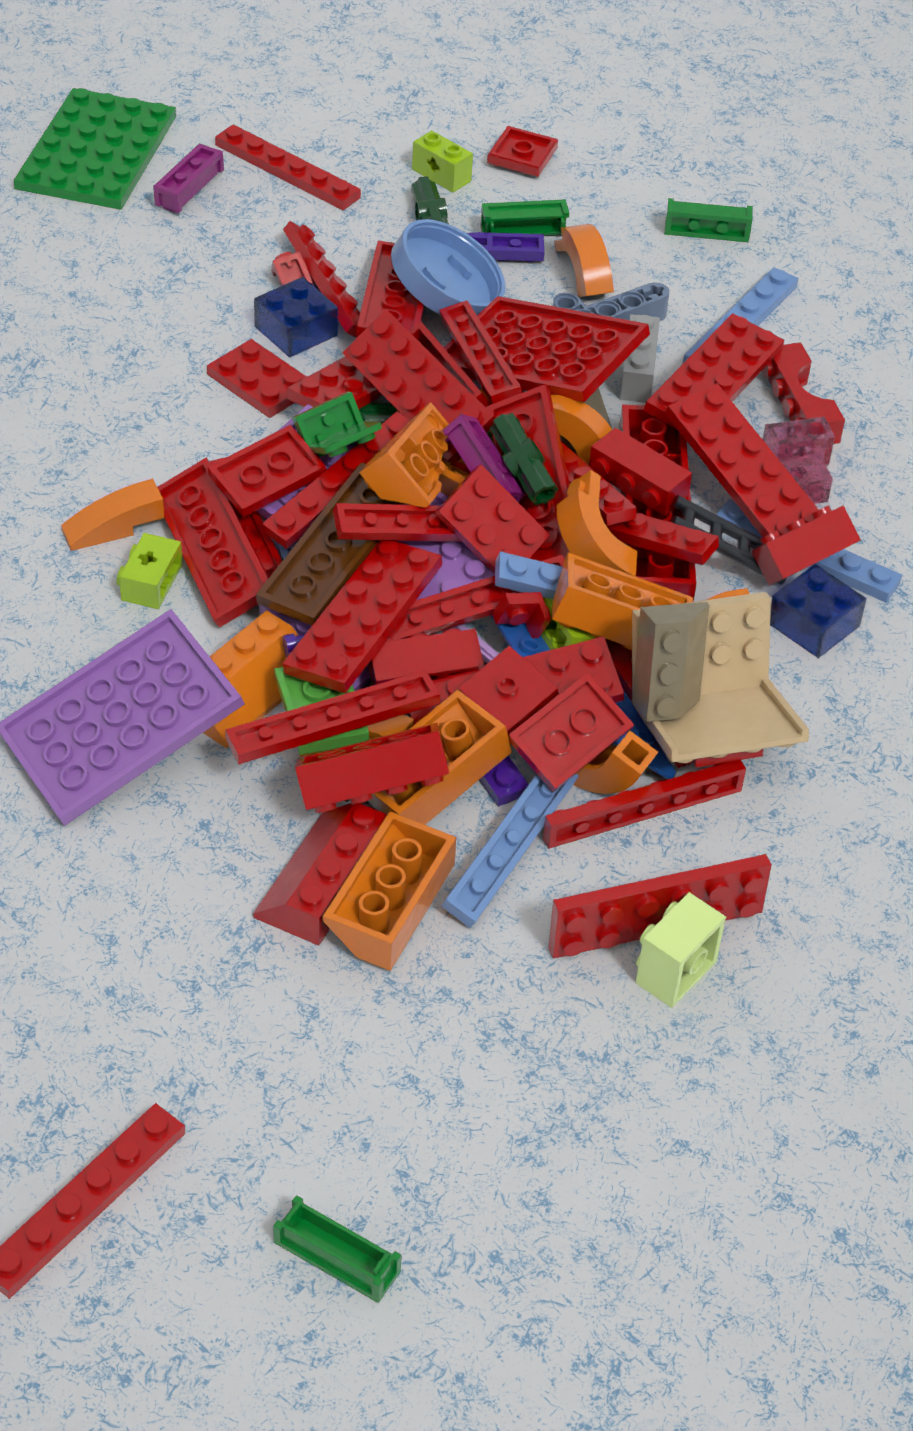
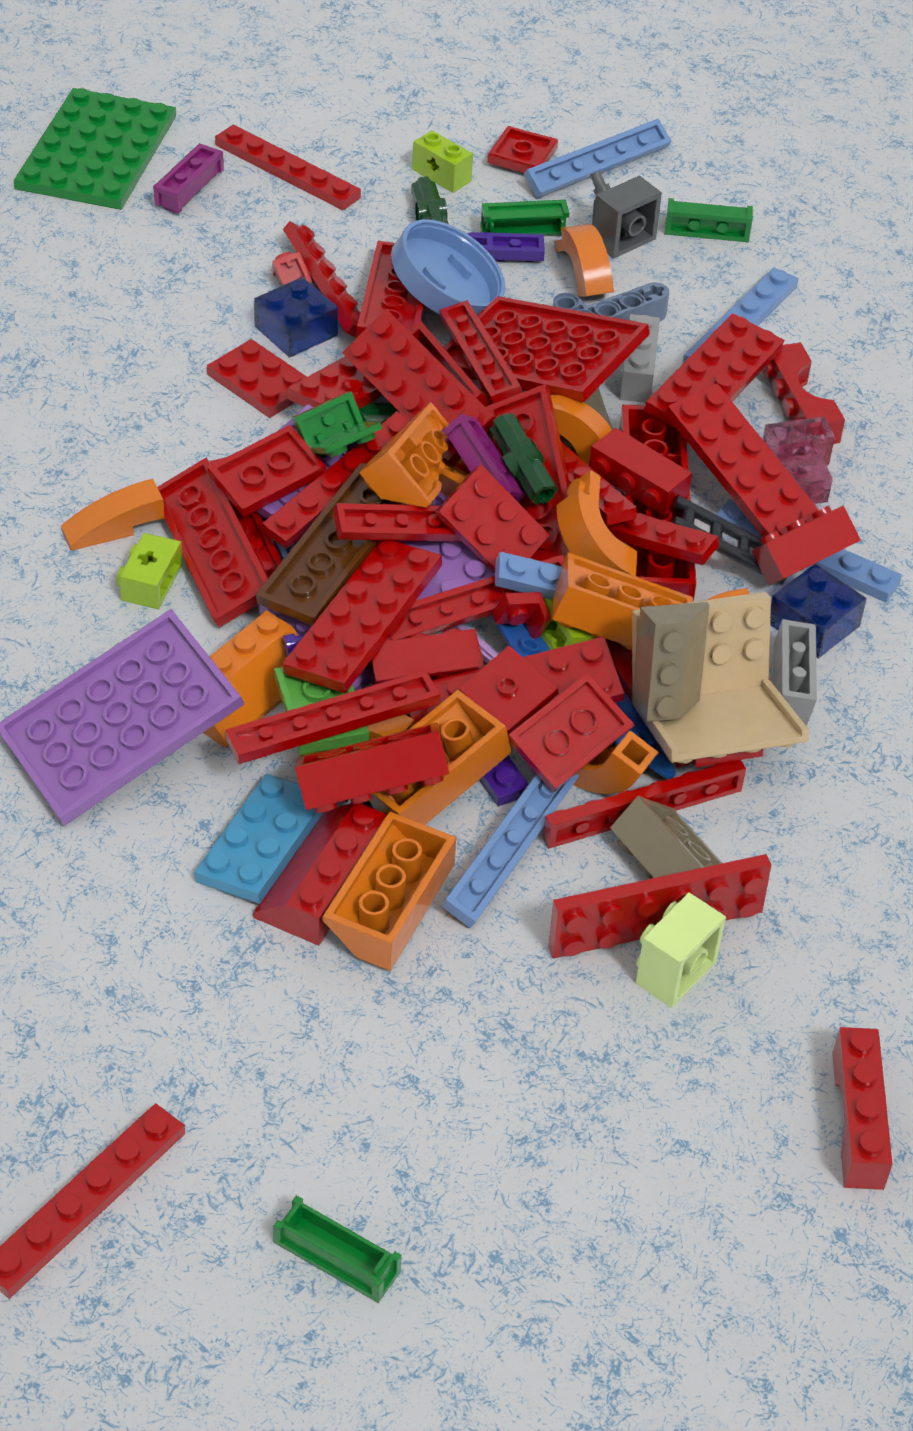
none -> dark azure plate [194,773,324,904]
none -> medium blue plate [524,118,672,198]
none -> dark grey piece [590,170,662,259]
none -> dark tan slope [610,796,722,879]
none -> light grey brick [773,619,817,726]
none -> red arch [832,1027,893,1190]

